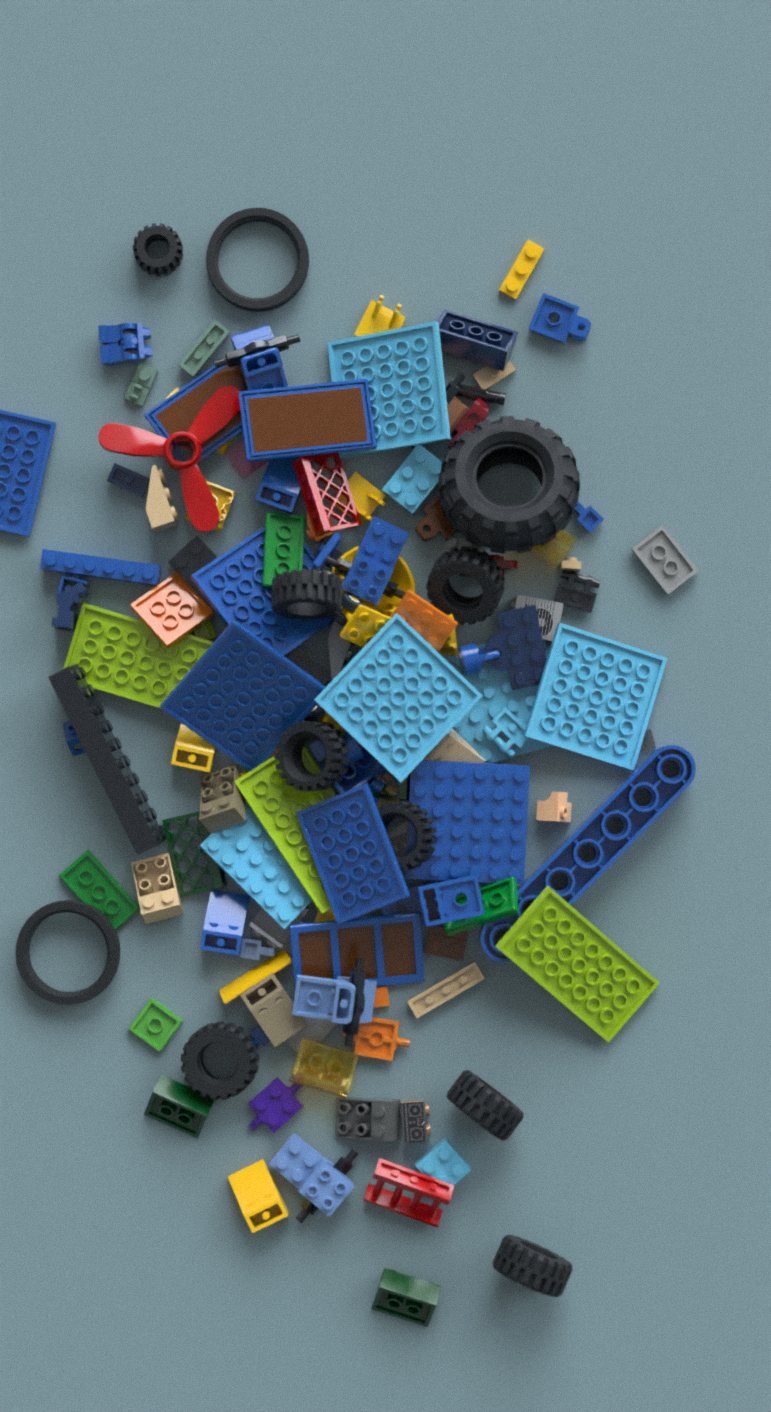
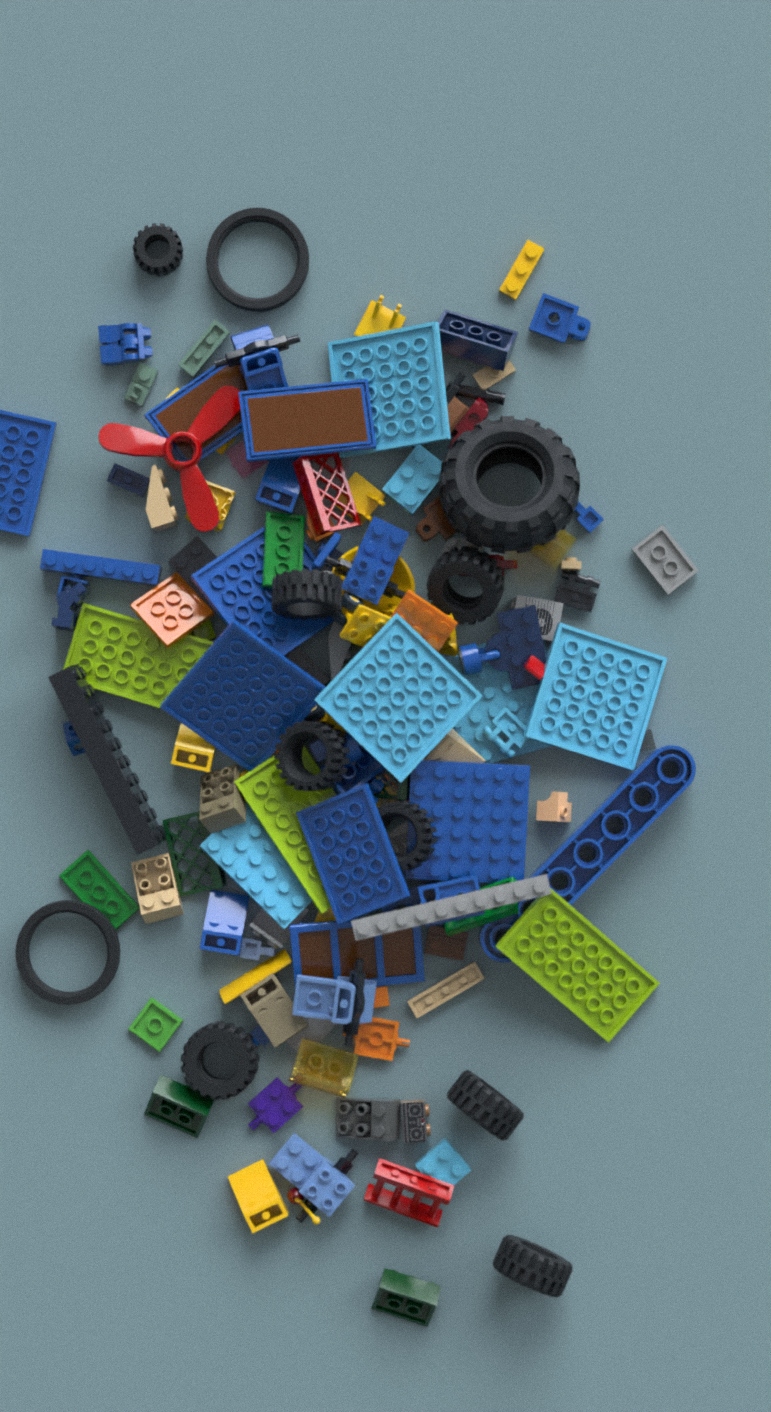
none -> hinge [287,1187,320,1225]
none -> light grey plate [351,874,552,941]
none -> red slope [523,655,545,680]

